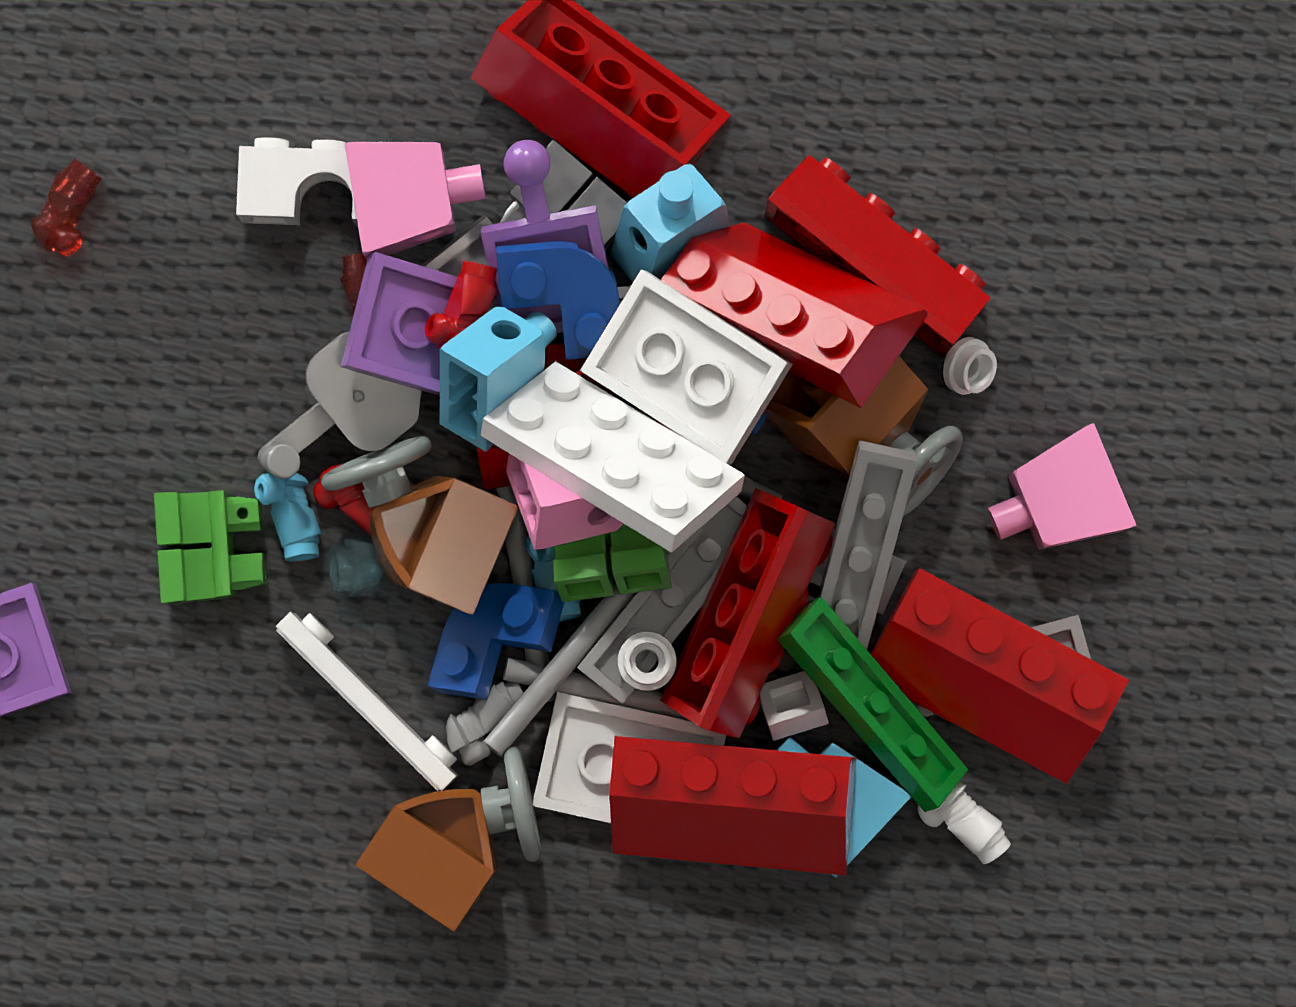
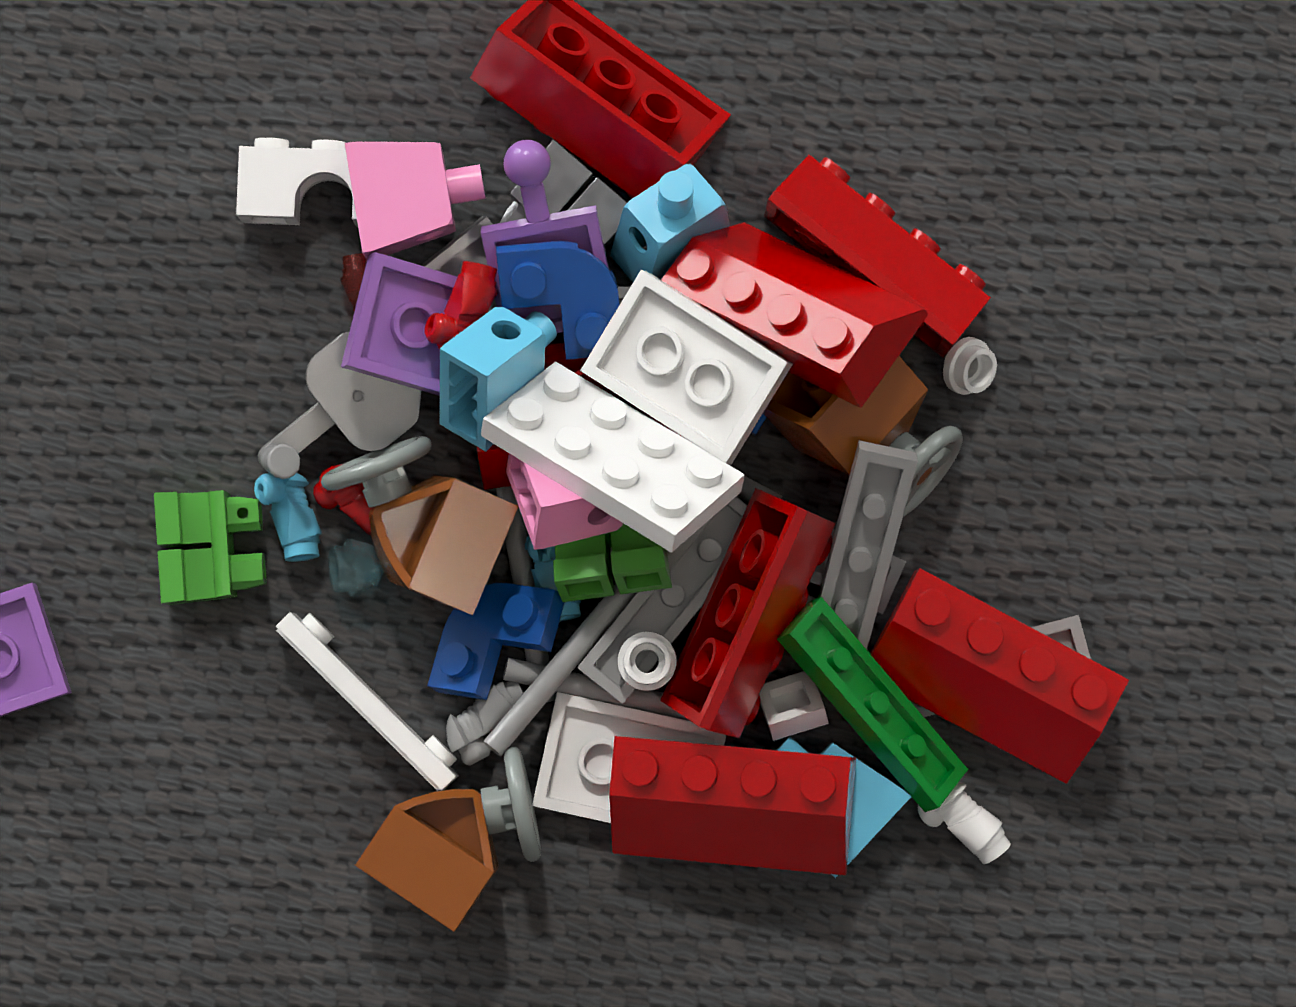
clear red arm [31,158,102,256] -> none
bright pink torso [987,423,1136,550] -> none

